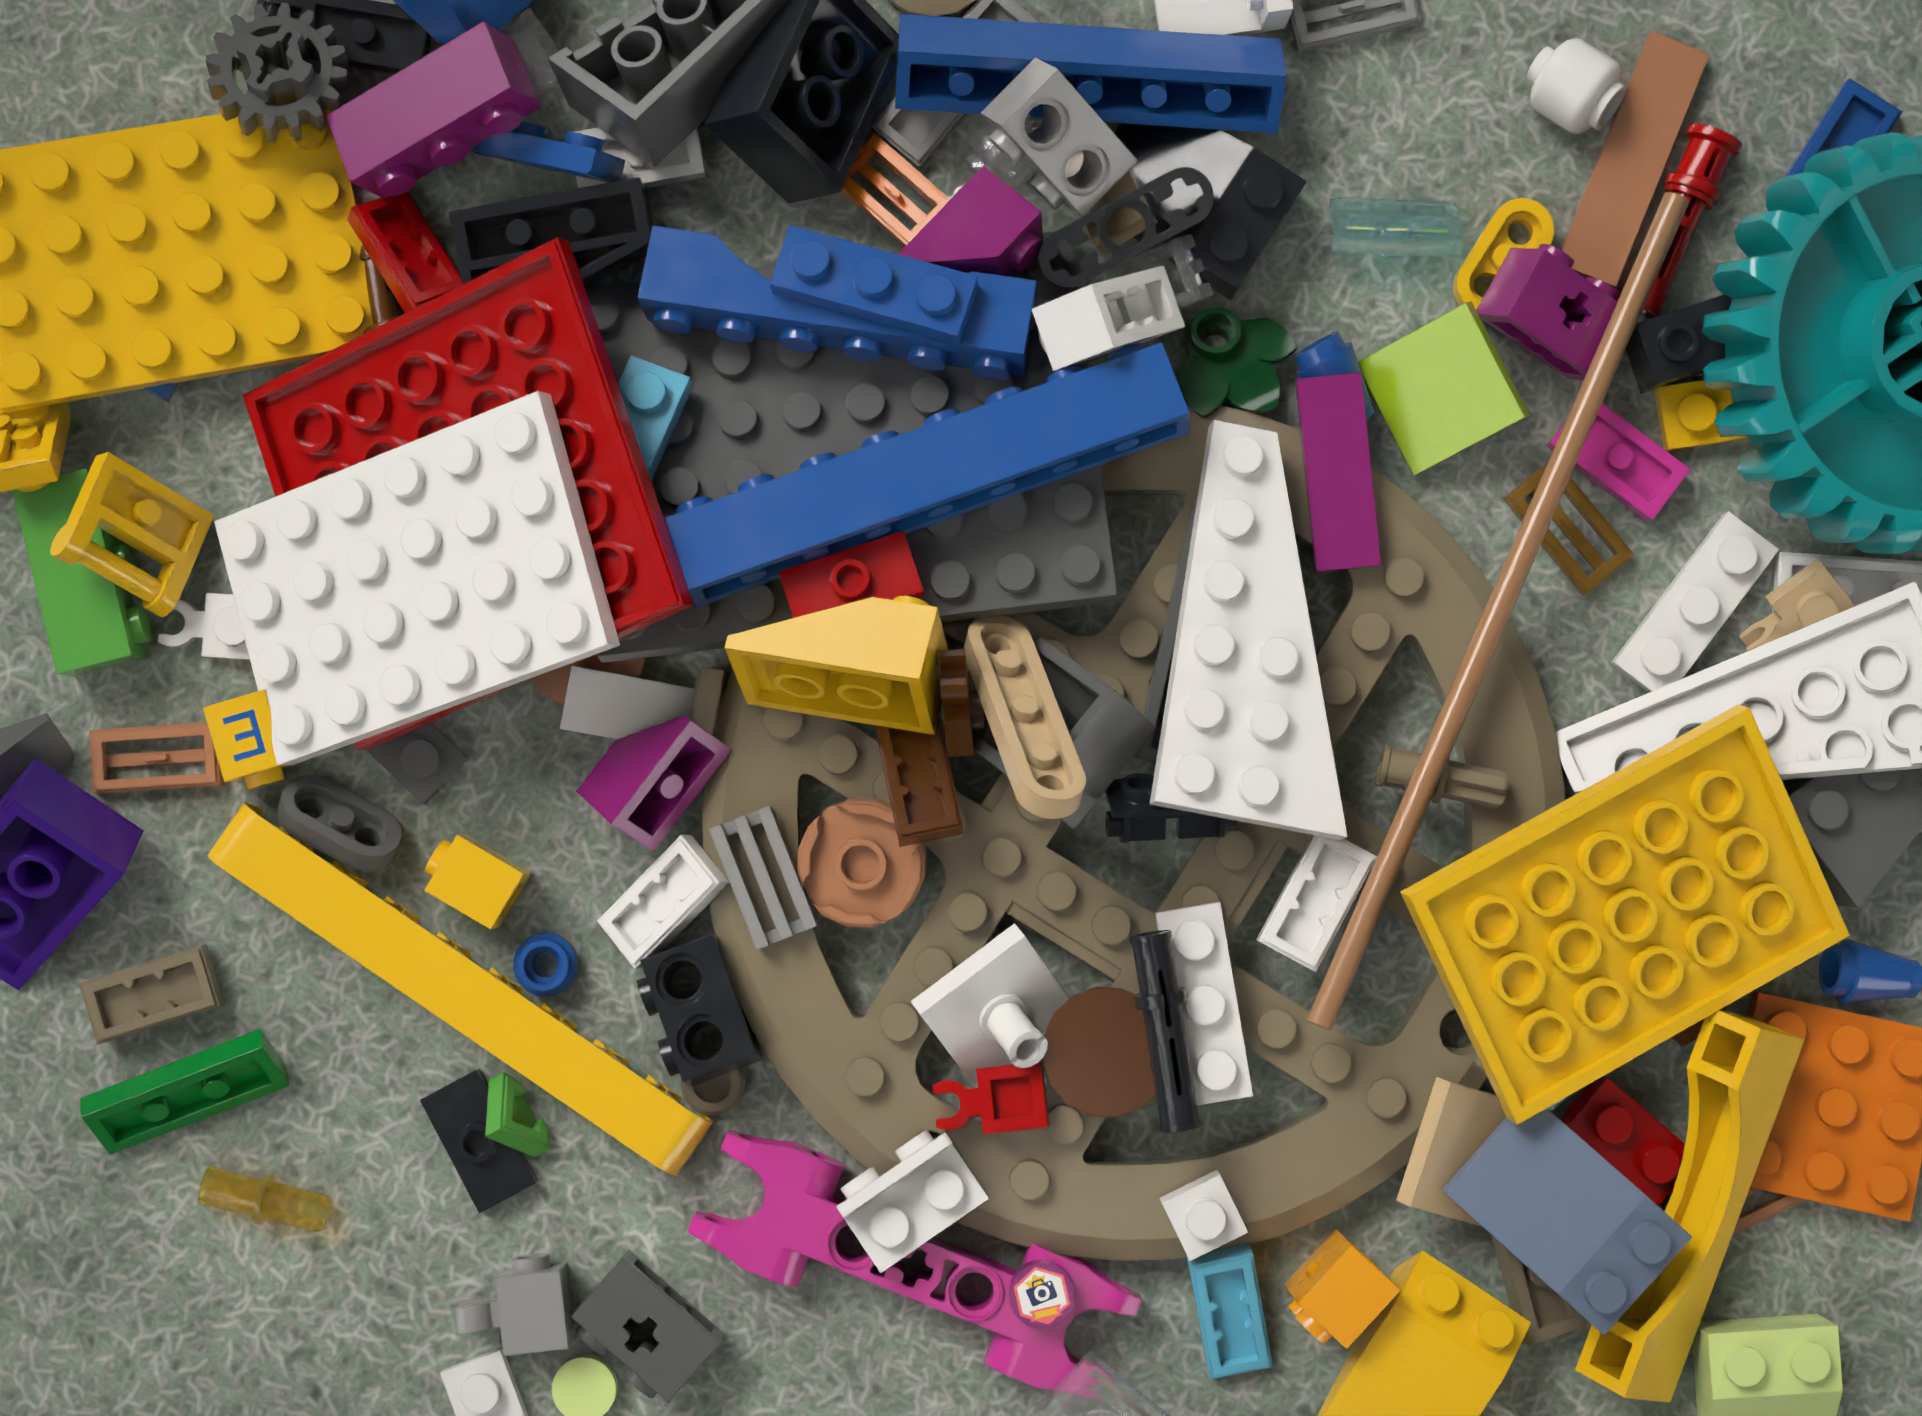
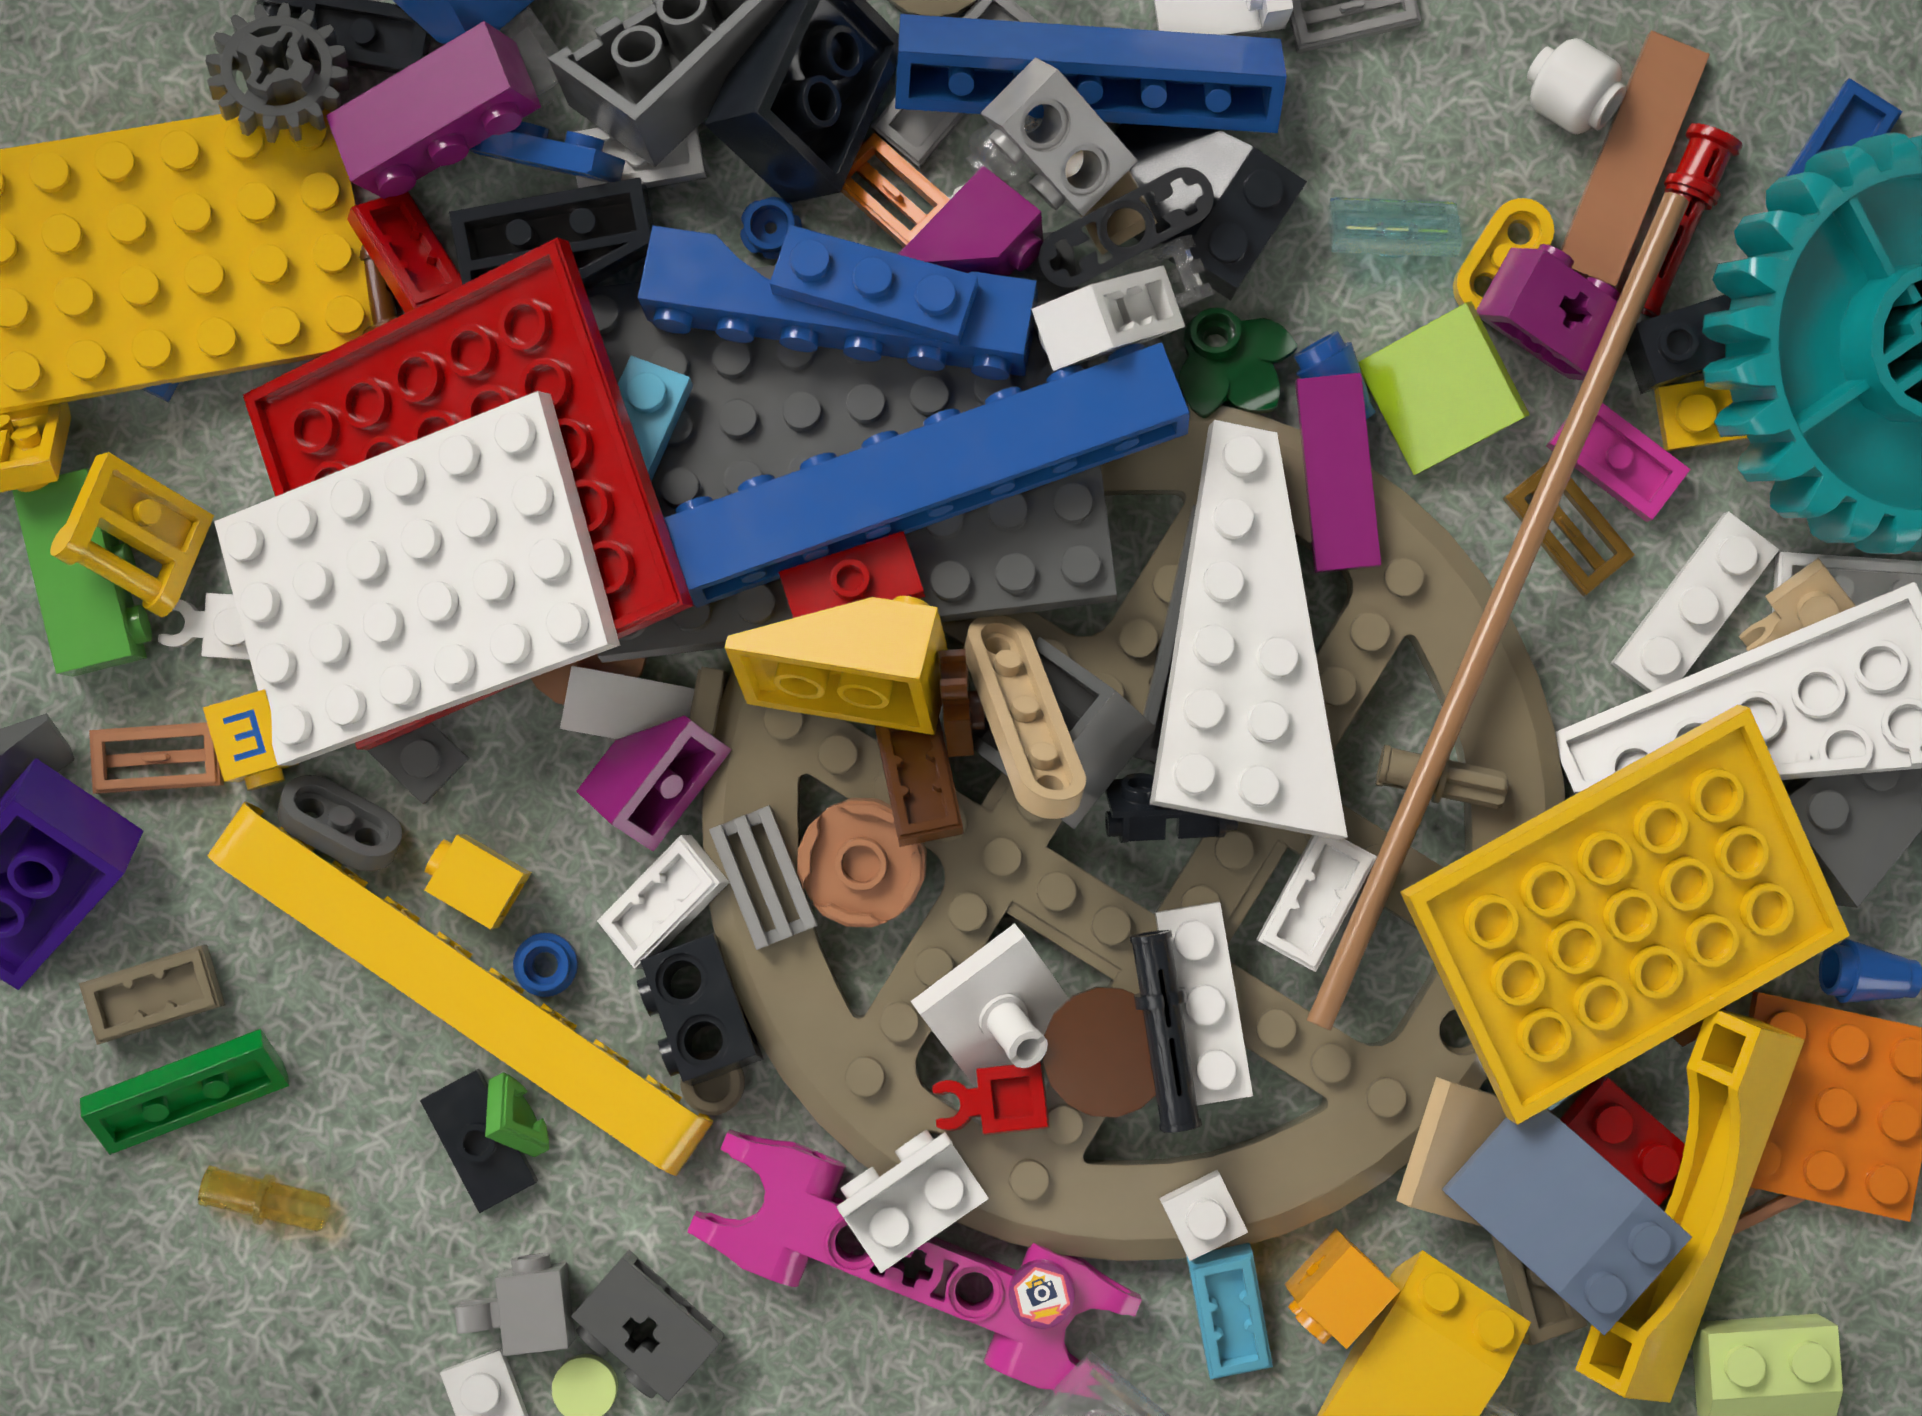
none -> blue plate [740,197,802,259]

